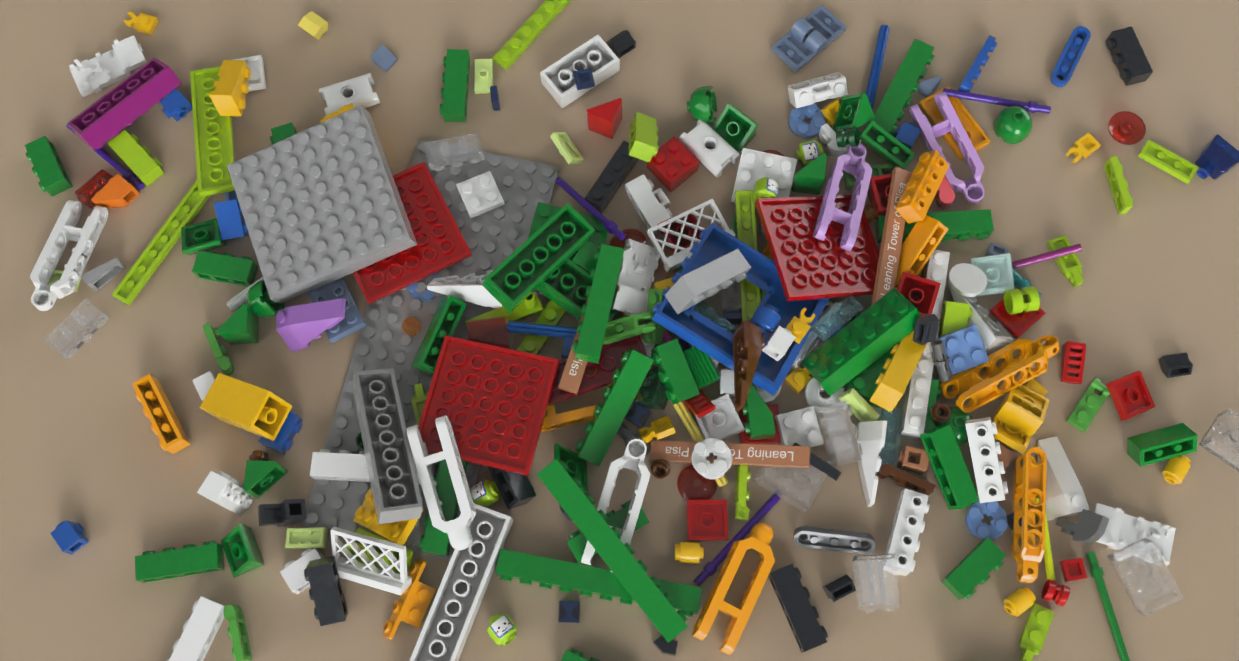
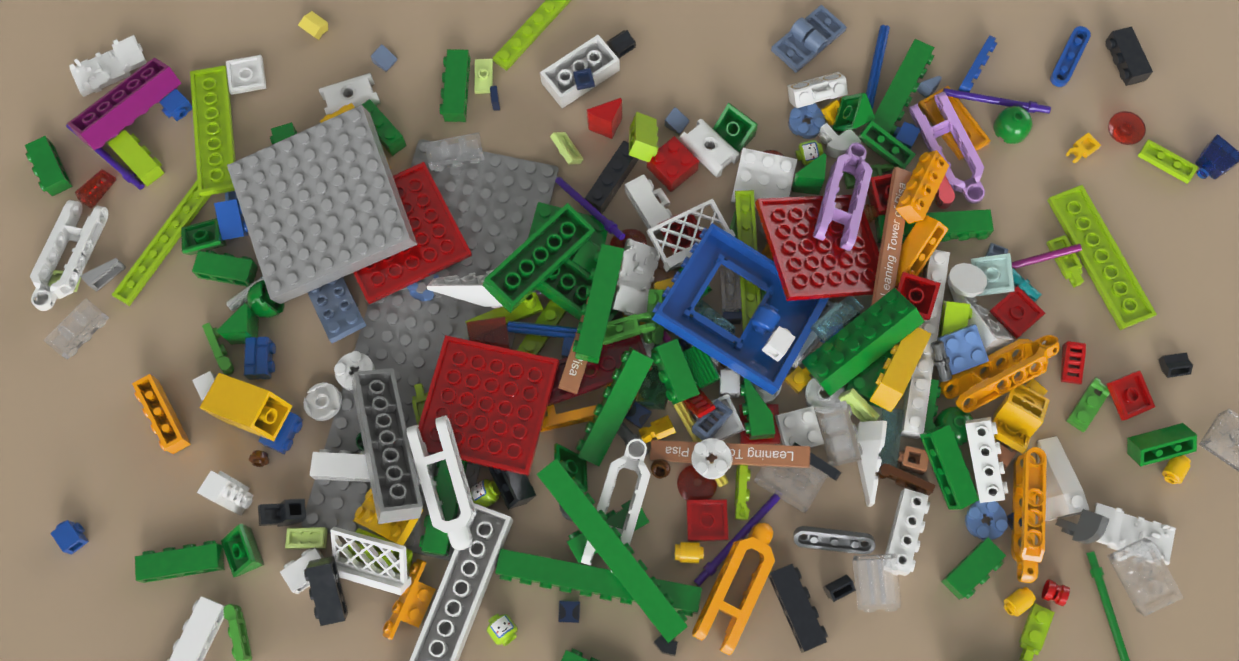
orange slope [91,173,140,209] -> none
yellow plate [124,12,159,35] -> none
yellow wedge [209,60,251,116] -> none
green slope [243,460,288,499] -> none
medium lavender wedge [276,298,346,352] -> none
clear orange plate [402,317,421,336] -> none
green brick [411,295,467,375] -> none
white plate [456,171,505,218] -> none
light grey wedge [665,249,751,314] -> none
green cylinder [687,86,717,123] -> none
reddish brown wedge [733,321,765,411] -> none
lime head [753,177,779,201] -> none
yellow plate [786,308,815,344] -> none
dark green wheel [836,128,860,148] -> none
black piece [912,314,940,345] -> none
reddish brown plate [930,402,951,422] -> none
lime wheel [1003,286,1040,315] -> none
neon yellow bar [1036,498,1056,580] -> none
red plate [1060,558,1087,582] -> none
lime plate [1103,156,1133,215] -> none
none -> blue brick [244,337,276,380]
none -> white tile [303,382,342,421]
none -> white plate [334,351,375,390]
none -> green brick [362,99,407,156]
none -> sand blue slope [665,107,690,135]
none -> sand blue slope [692,399,733,440]
none -> lime plate [1047,185,1157,330]

